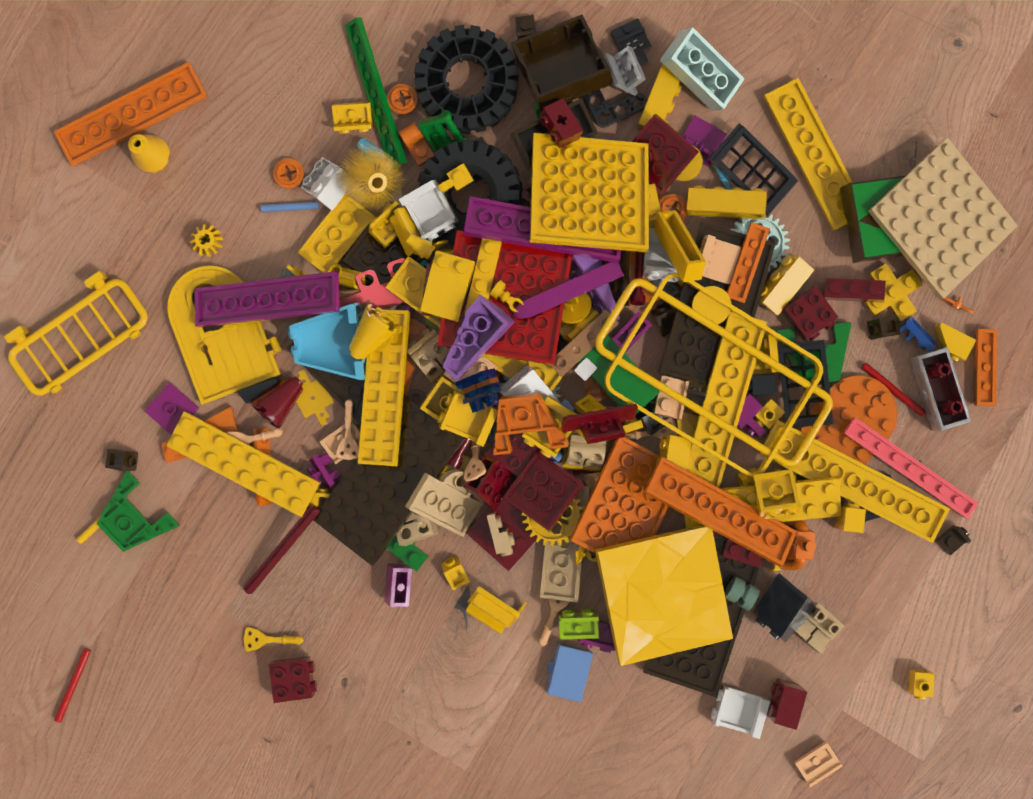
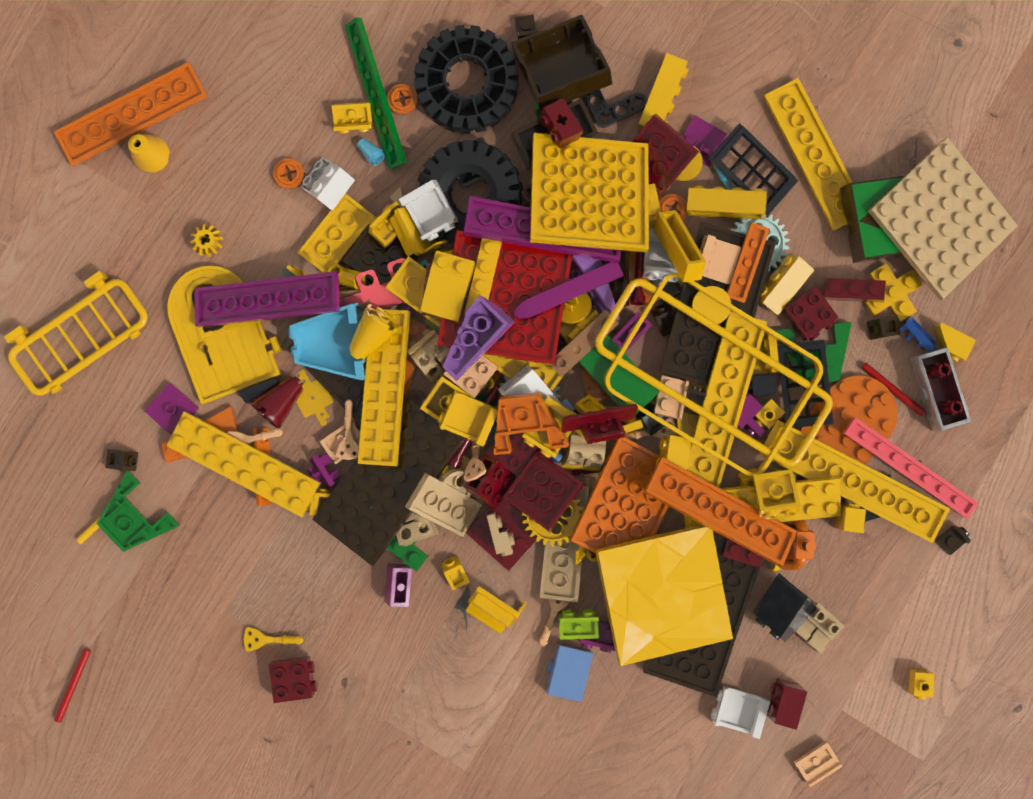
dark red axle [243,505,320,594] -> none
medium blue bar [261,201,319,212] -> none
yellow piece [336,144,405,211] -> none
orange plate [398,122,434,166] -> none
yellow cone [405,233,435,259] -> none
green plate [418,110,467,152] -> none
yellow plate [438,163,474,193] -> none
clear blue hips [455,368,502,413] -> none
yellow piece [490,280,524,312] -> none
white sticker [574,358,597,381] -> none
light grey bracket [603,46,646,96] -> none
black piece [611,18,651,66] -> none
light aqua brick [660,27,745,111] -> none
sand green wheel [724,576,760,611] -> none
orange piece [942,297,974,314] -> none
orange plate [974,329,997,406] -> none

